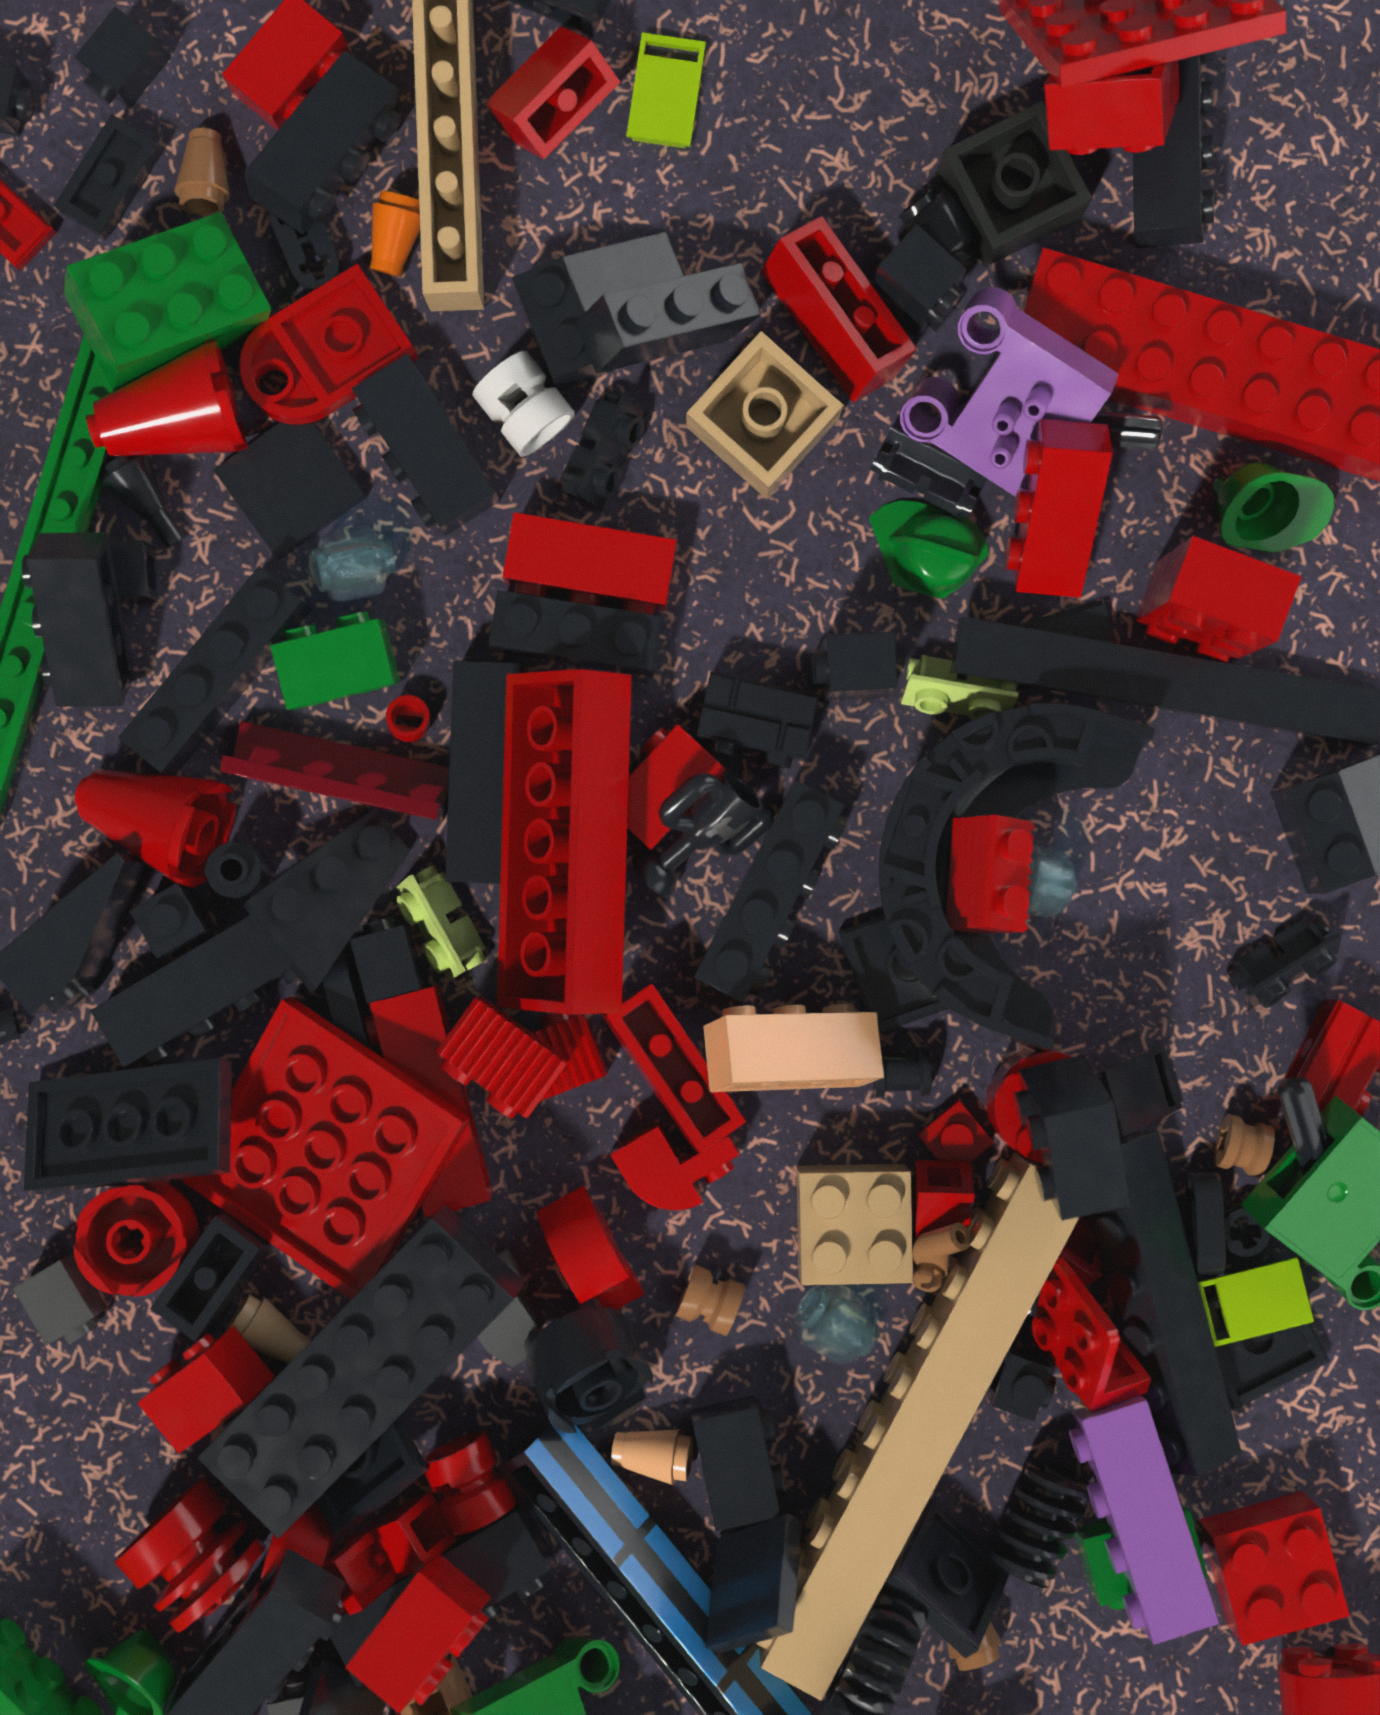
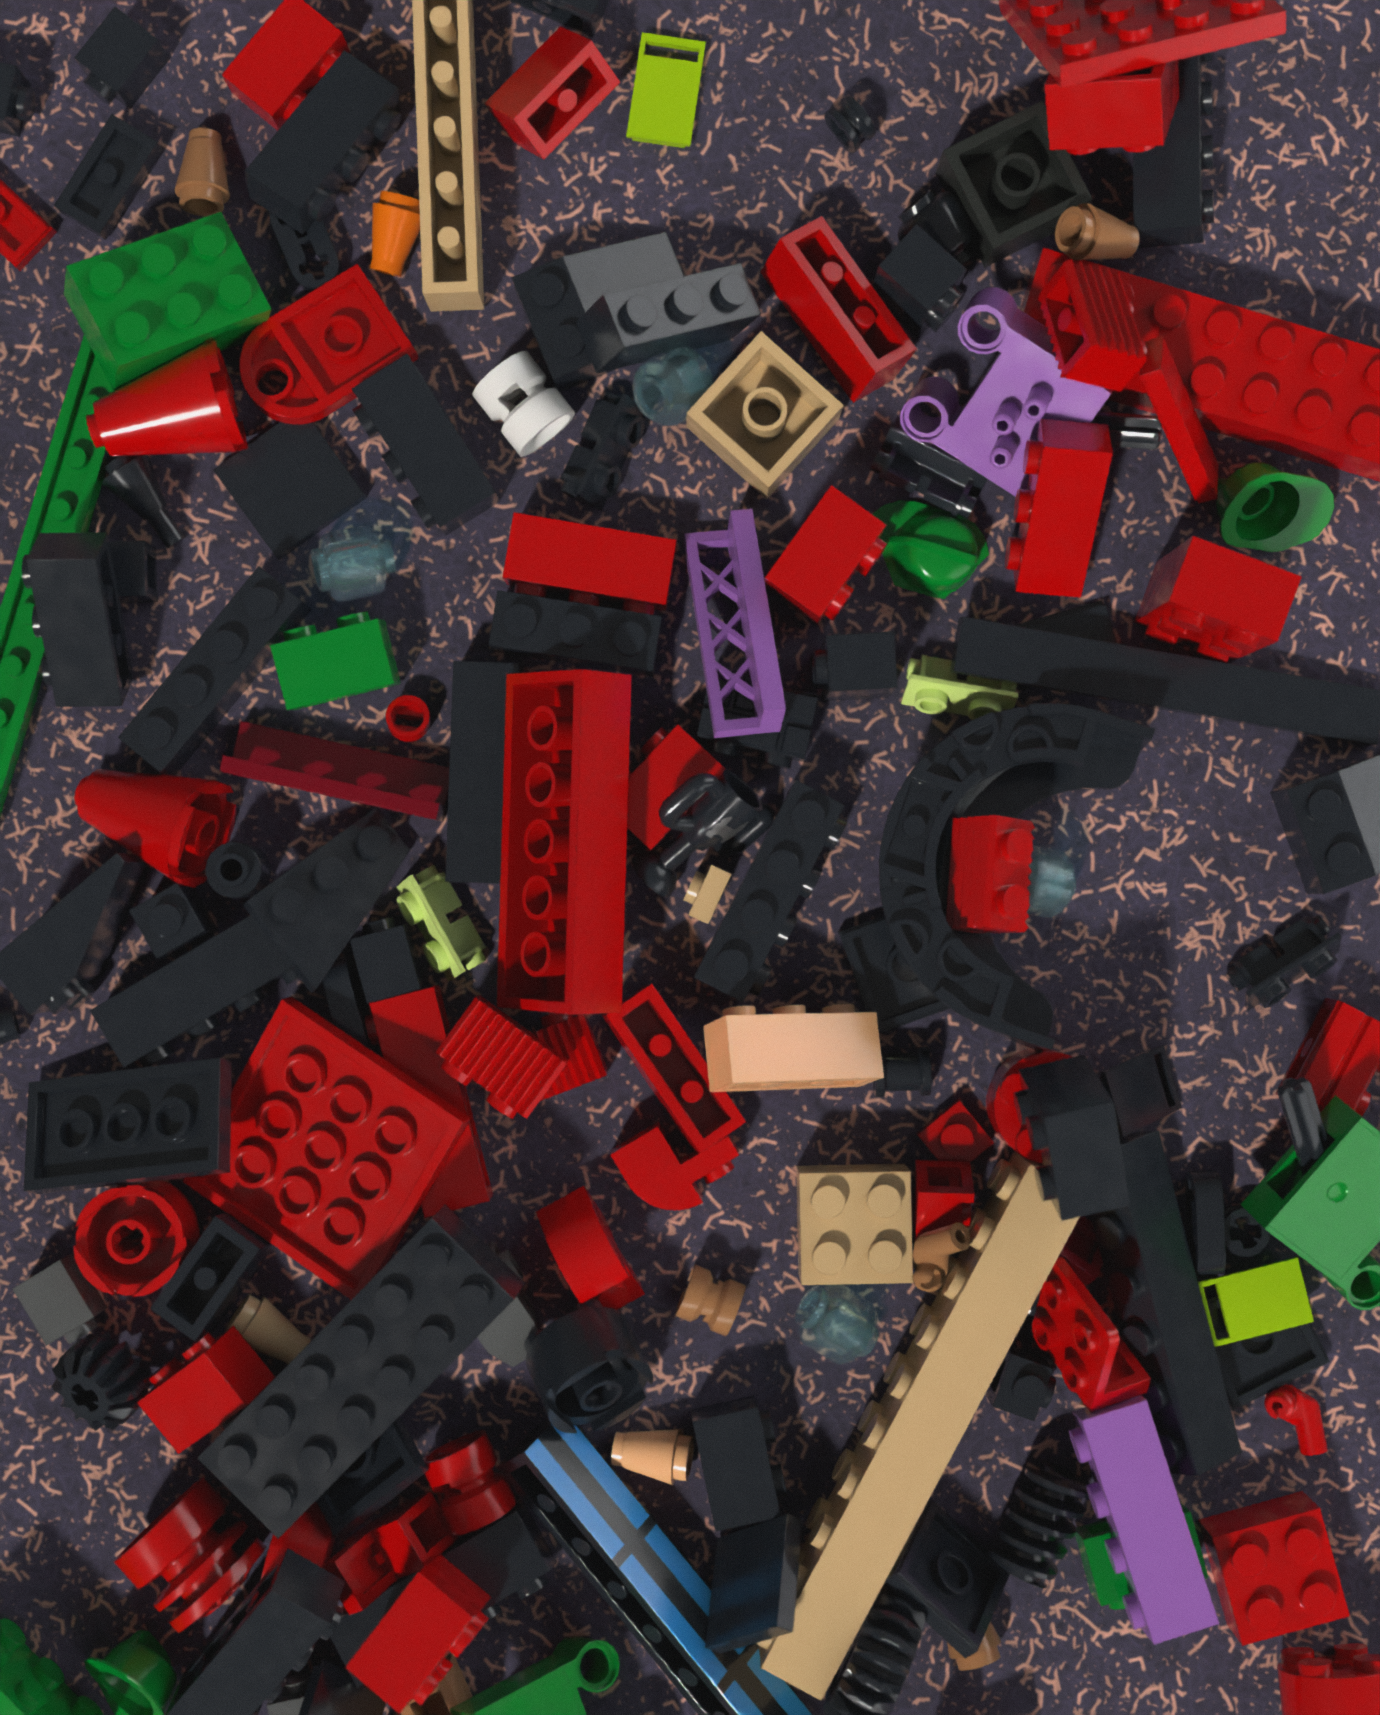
medium nougat wheel [1213,1114,1275,1178] -> none
none -> black gear [51,1332,151,1431]
none -> clear light blue head [633,346,713,427]
none -> tan plate [683,865,731,924]
none -> medium lavender fence [684,509,786,738]
none -> red brick [765,485,887,625]
none -> black bush [824,95,876,153]
none -> red brick [1038,259,1147,392]
none -> medium nougat cone [1055,203,1139,260]
none -> red tile [1140,336,1219,504]
none -> red arm [1264,1384,1328,1456]

